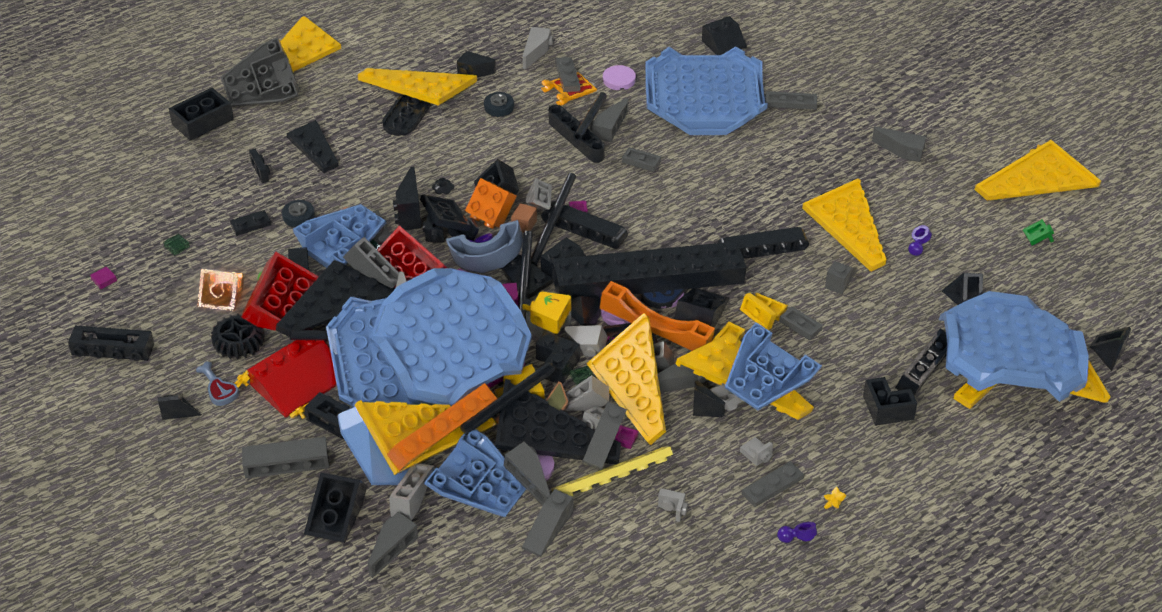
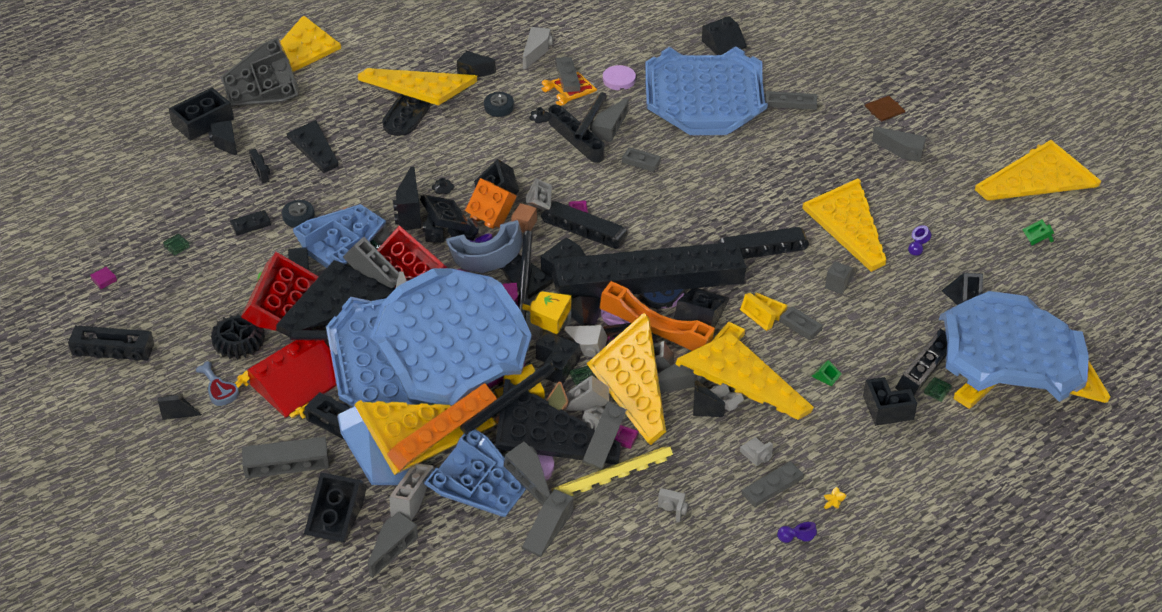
clear orange slope [197,269,245,311] -> none
black piece [531,173,576,266] -> none
medium blue wedge [725,322,822,410] -> none
black slope [1090,327,1131,372] -> none
none -> black slope [208,120,237,155]
none -> black plant [529,107,549,123]
none -> green slope [812,360,842,386]
none -> reddish brown piece [865,96,905,122]
none -> clear green tile [924,377,952,402]

